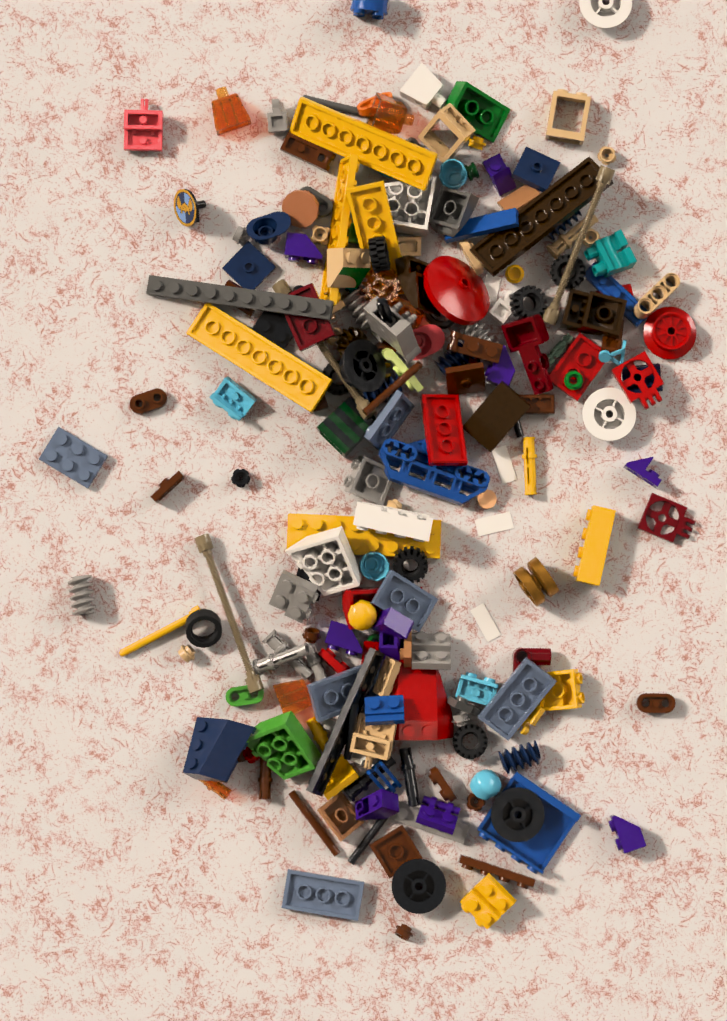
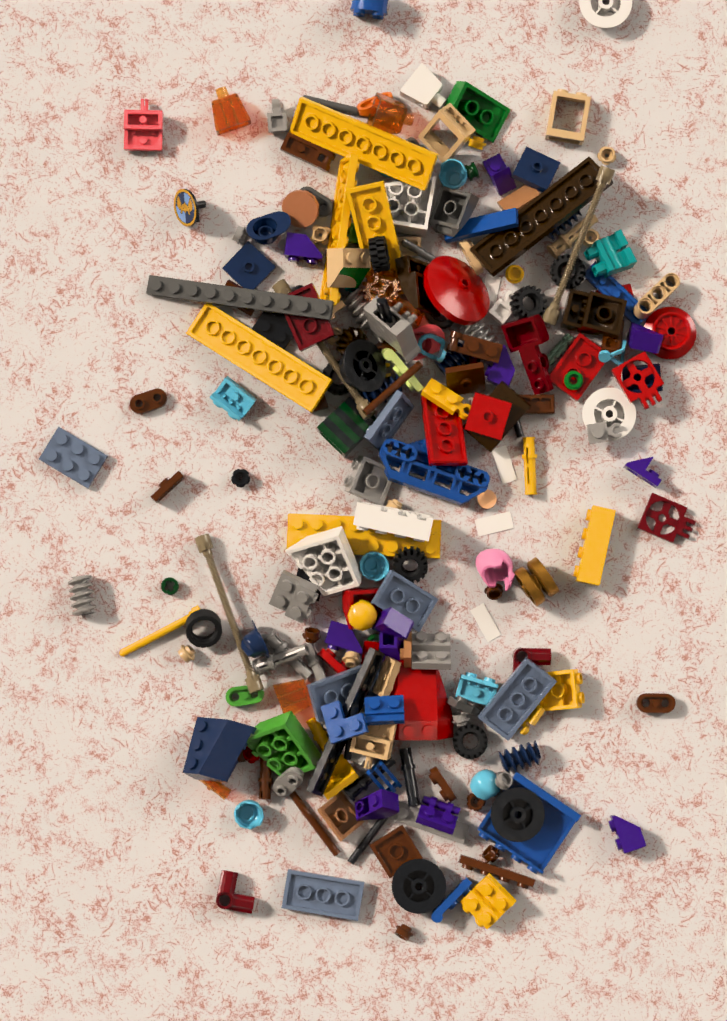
none -> dark green bush [161,577,179,595]
none -> dark red piece [216,870,255,914]
none -> medium azure hair [234,800,264,830]
none -> dark blue piece [241,620,270,658]
none -> light grey plate [272,767,305,797]
none -> plate [321,700,369,744]
none -> tan plate [342,651,361,668]
none -> dark grey bar [401,238,437,262]
none -> medium azure piece [418,333,446,363]
none -> yellow plate [420,378,471,420]
none -> blue plate [431,877,472,923]
none -> red plate [464,392,513,440]
none -> bright pink helmet [475,549,515,591]
none -> reddish brown plate [482,845,500,863]
none -> reddish brown plate [484,583,503,600]
none -> light grey plate [495,771,513,790]
none -> light grey plate [586,422,622,444]
none -> dark purple slope [626,322,664,354]

